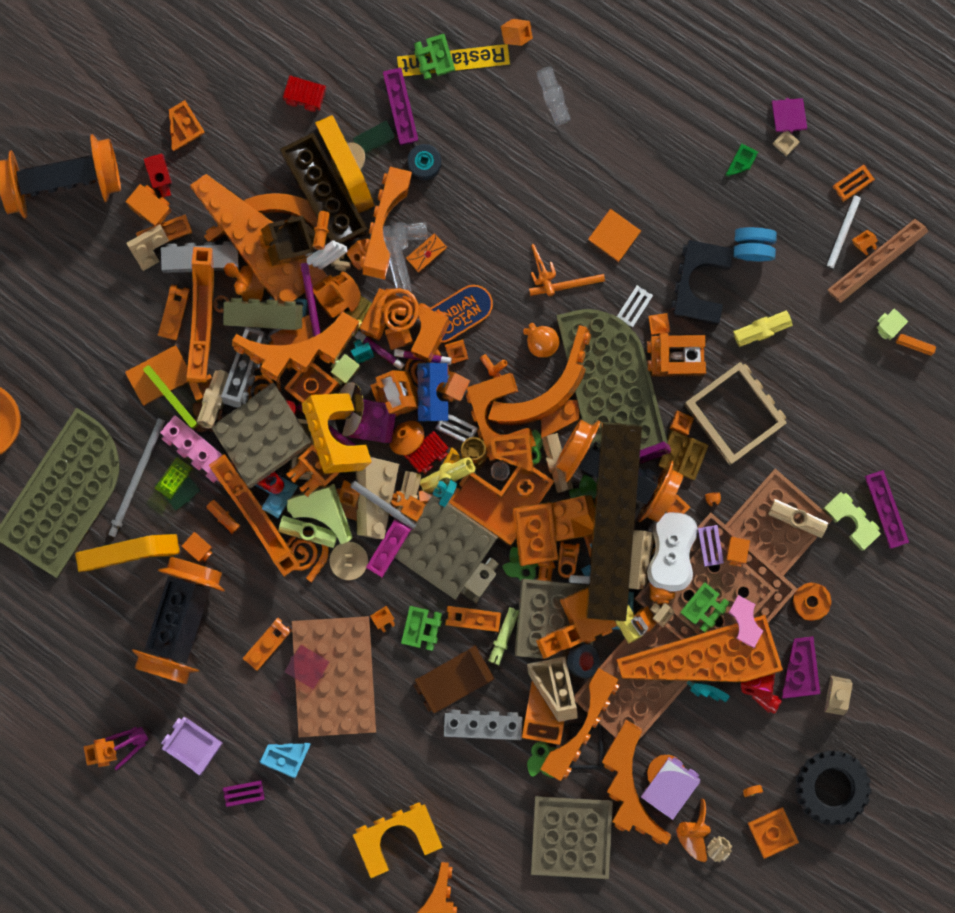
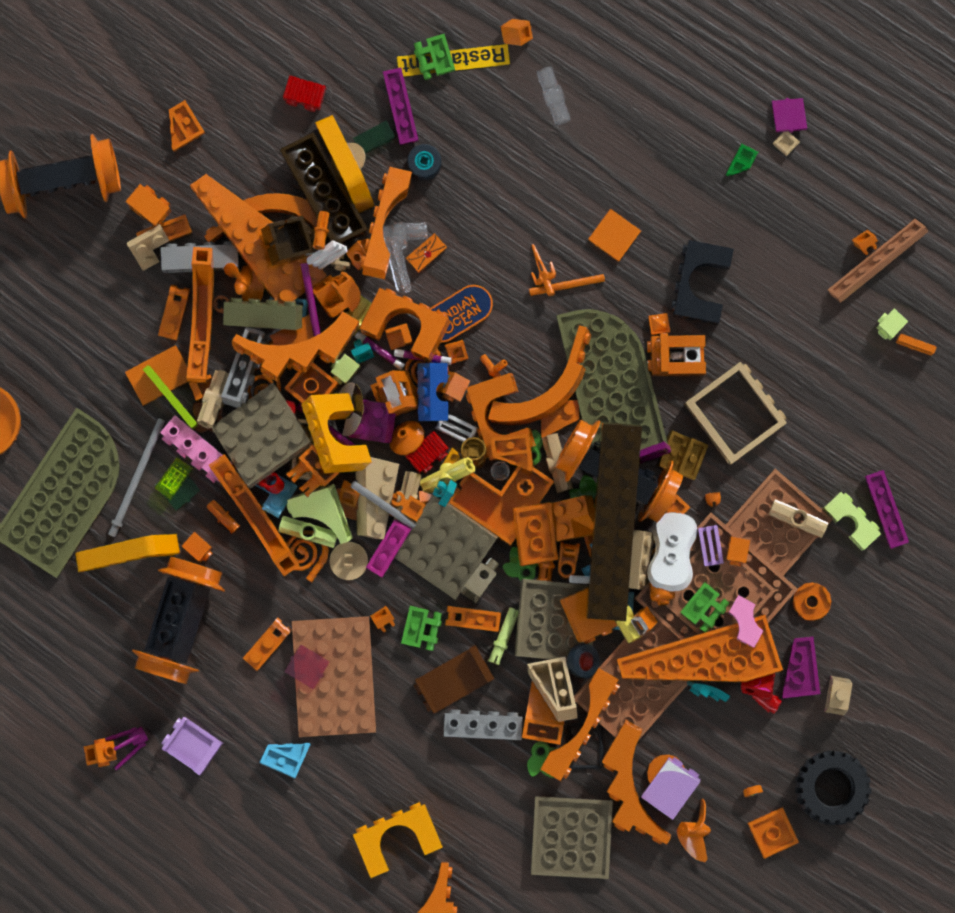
red torso [144,153,172,198] -> none
magenta tile [223,781,265,807] -> none
orange piece [372,288,419,332] -> none
orange hat [523,323,559,358] -> none
orange brick [536,623,585,659] -> none
white tile [617,285,653,328] -> none
tan tile [650,603,675,627] -> none
orange tile [669,410,694,436] -> none
tan gear [707,836,732,862] -> none
dark azure wheel [733,227,777,261] -> none
light yellow piece [733,310,793,347] -> none
white bar [827,195,861,268] -> none
orange tile [832,165,875,202] -> none

